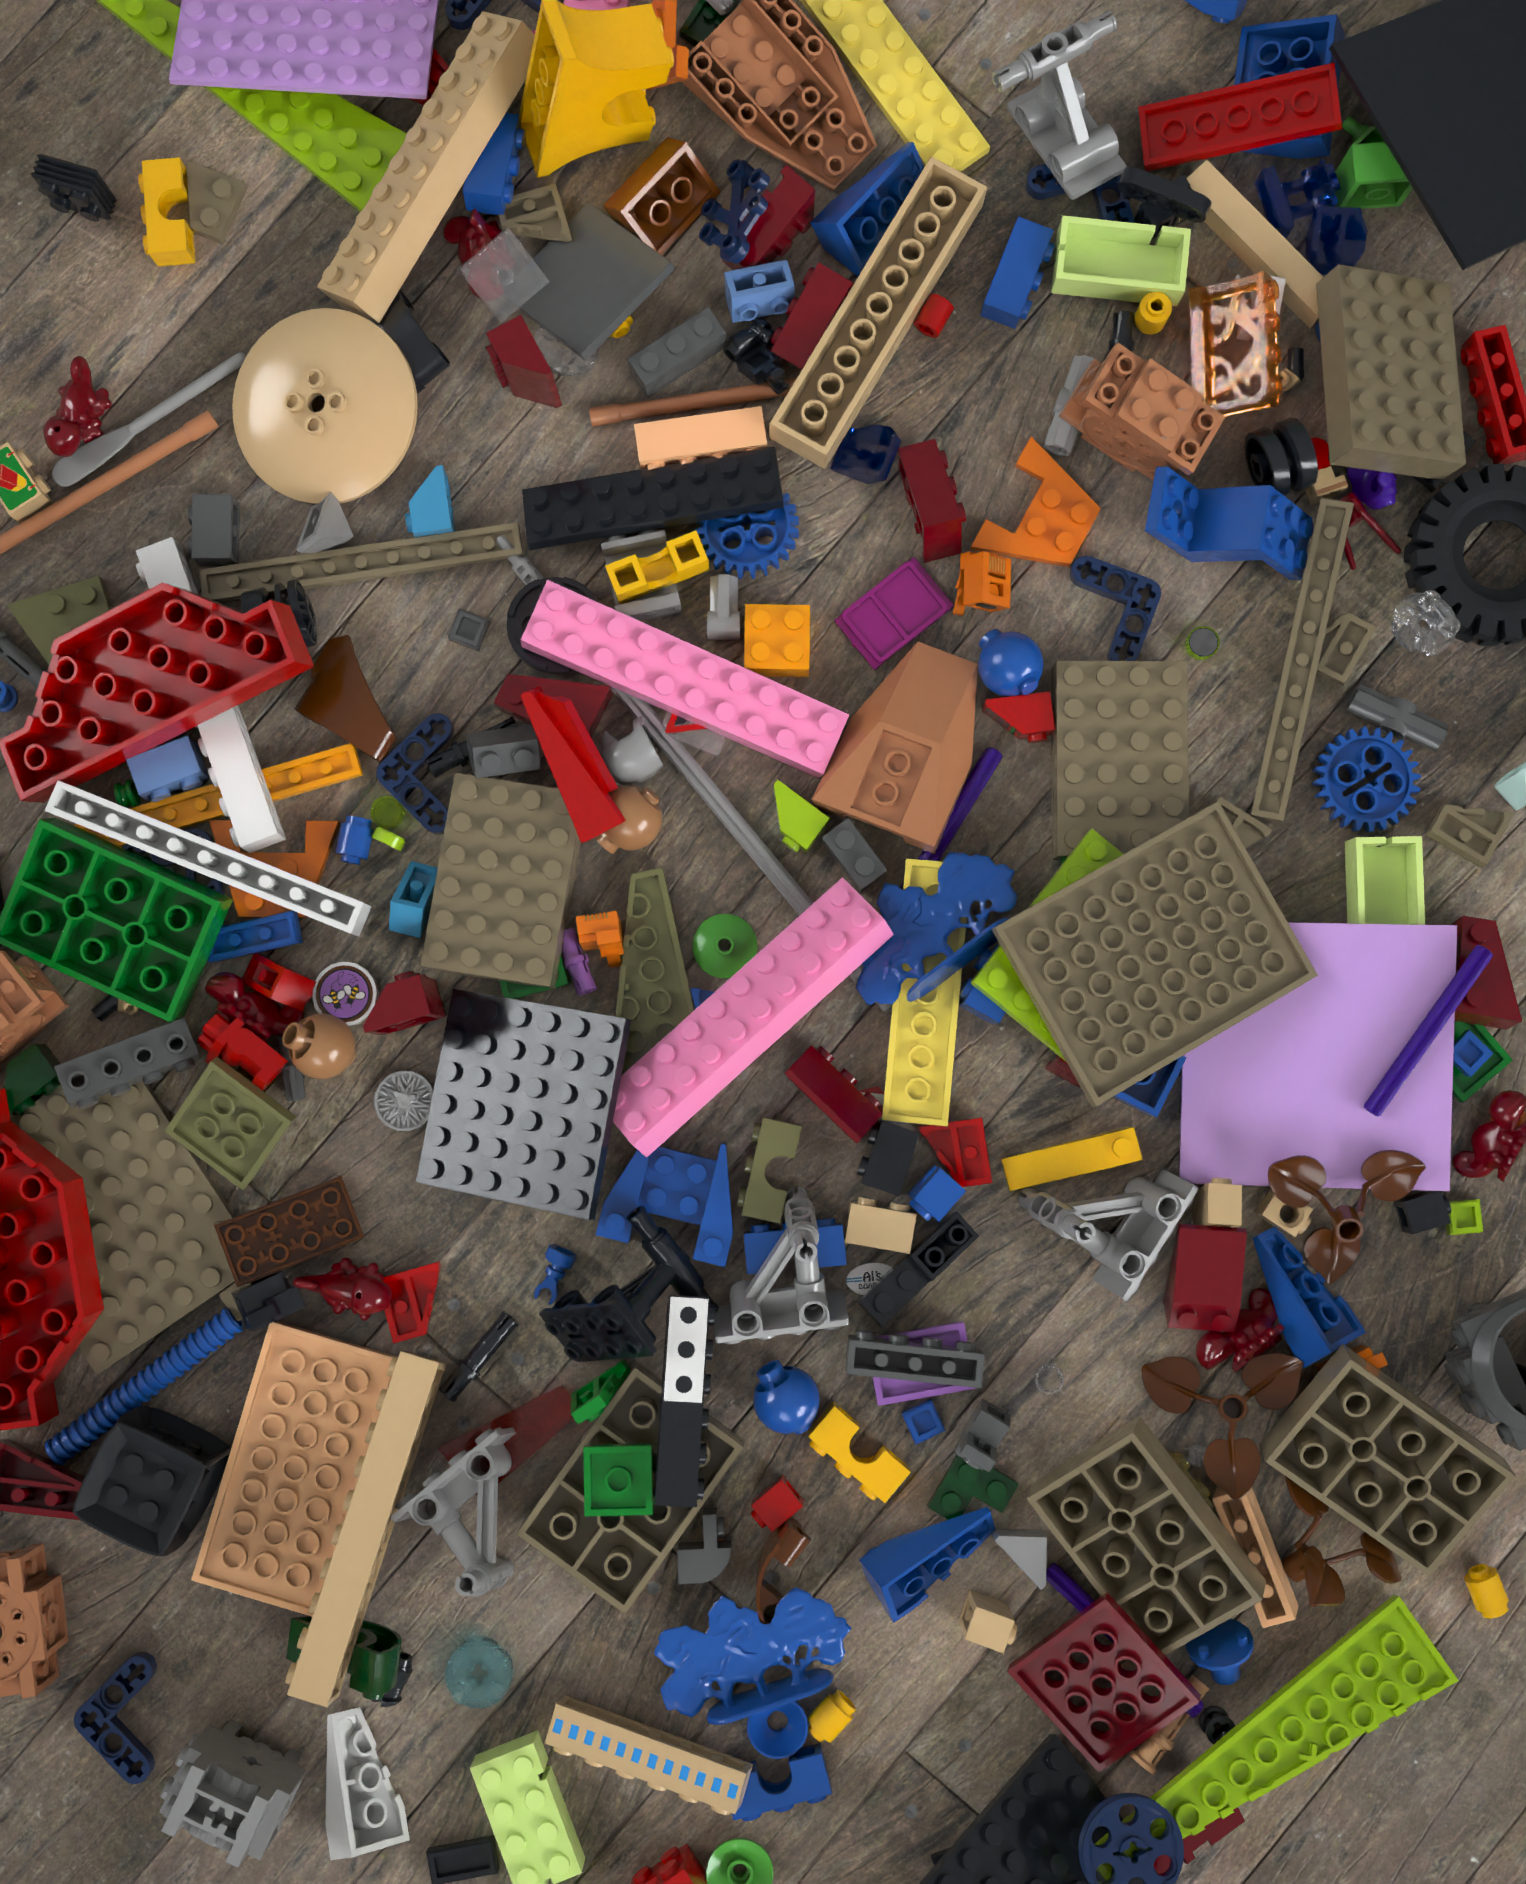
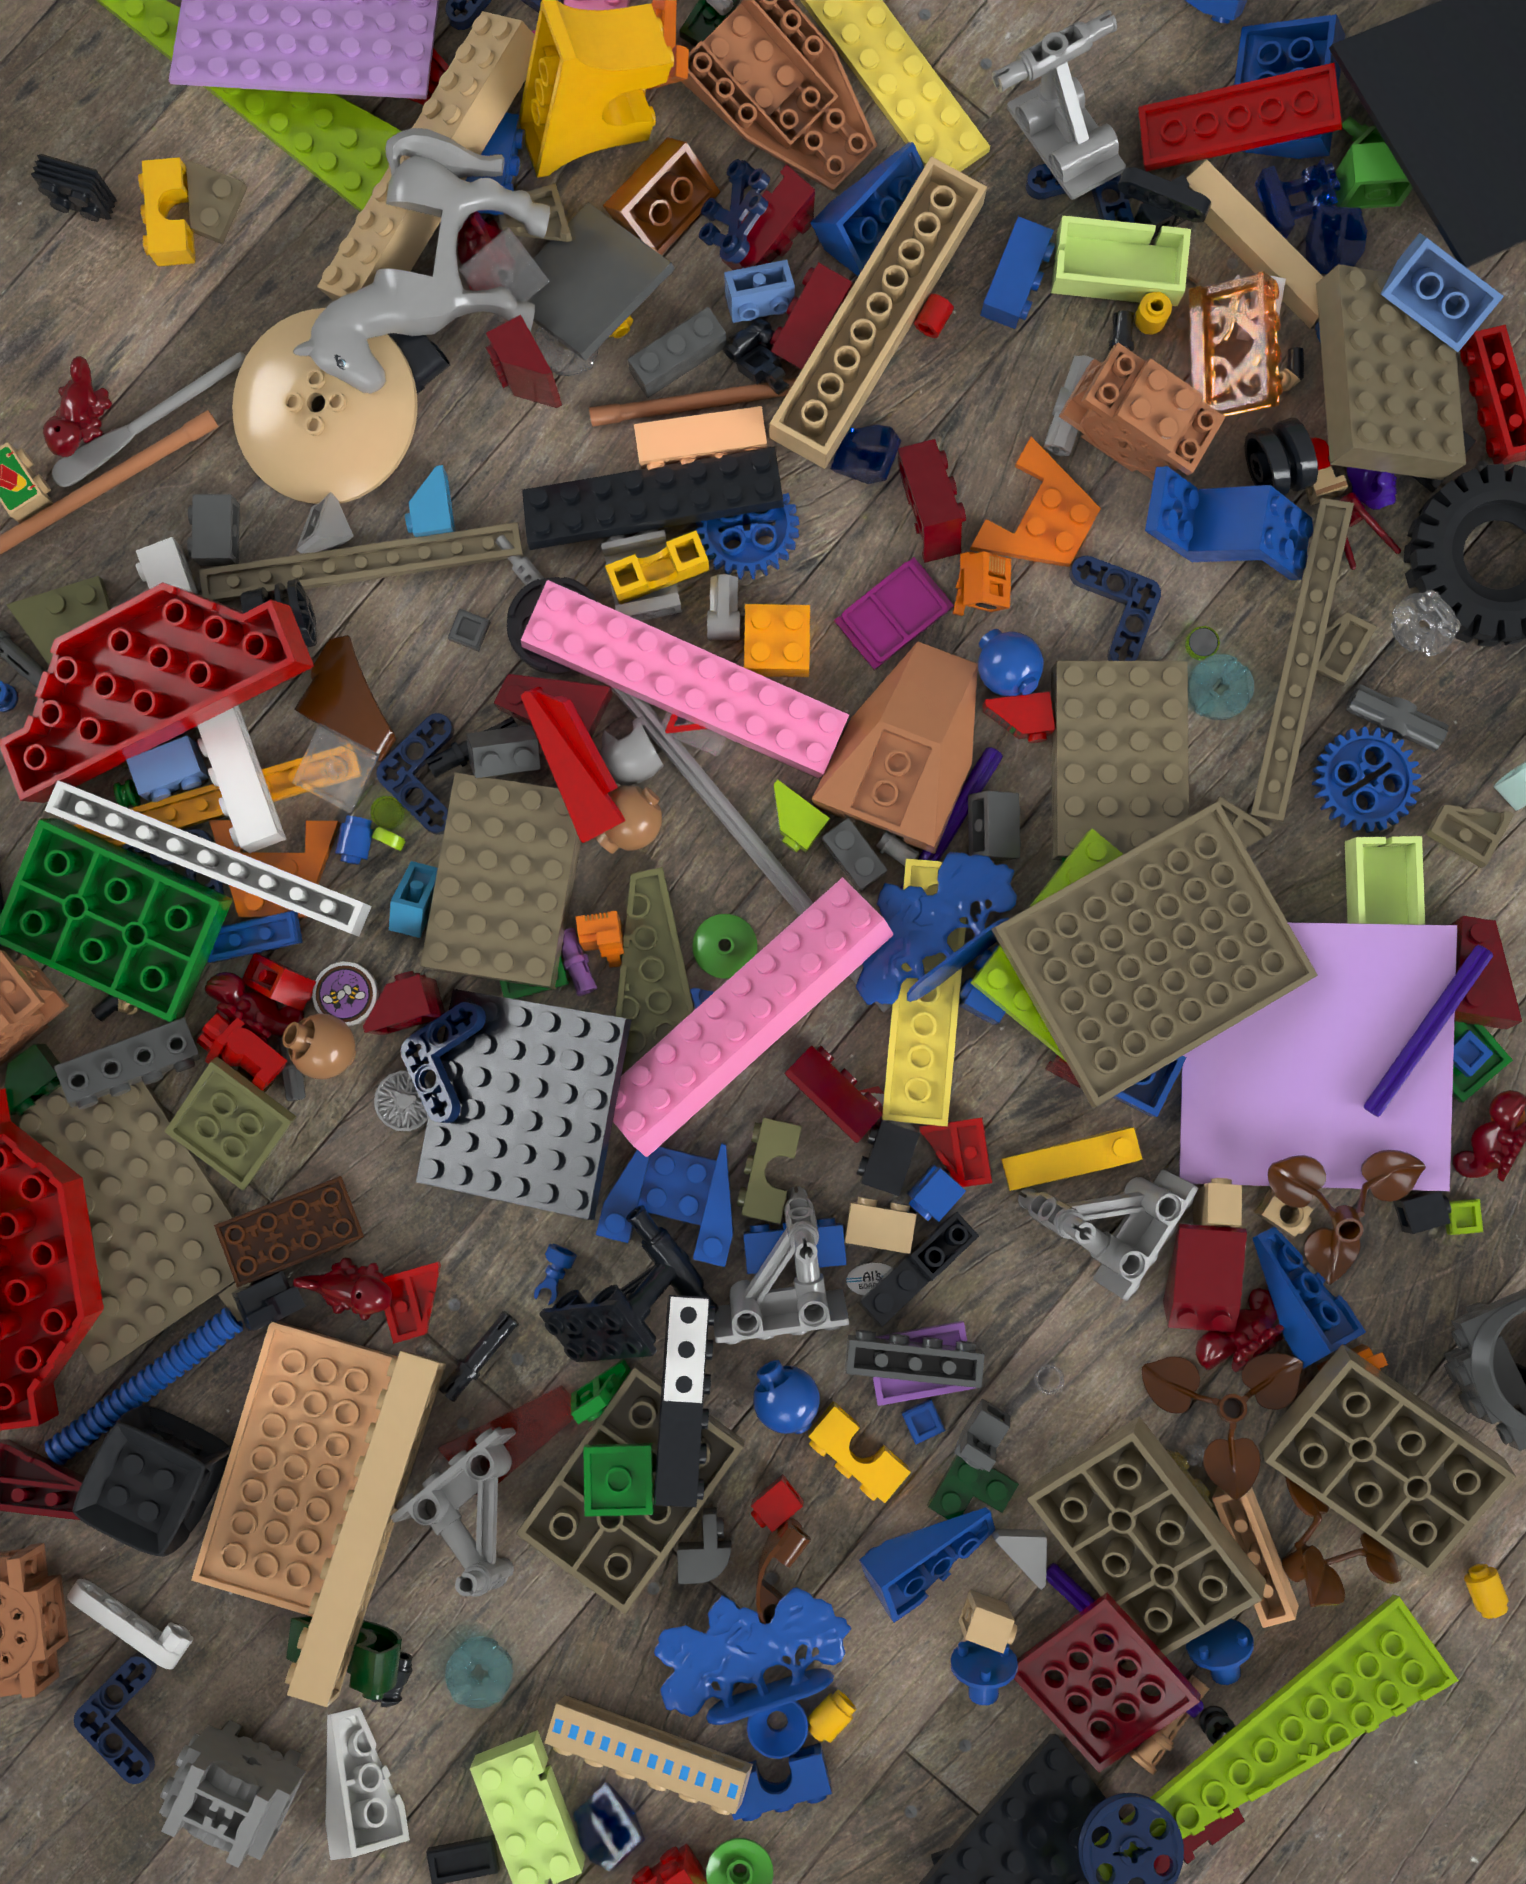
none -> white beam [67,1579,193,1669]
none -> clear plate [292,724,380,813]
none -> light grey animal [293,128,550,394]
none -> dark blue beam [401,1002,486,1123]
none -> clear blue slope [573,1783,645,1871]
none -> light grey pin [876,831,919,866]
none -> blue piece [950,1641,1018,1705]
none -> dark grey brick [968,791,1021,861]
none -> clear light blue plate [1188,654,1254,720]
none -> medium blue slope [1381,233,1504,352]

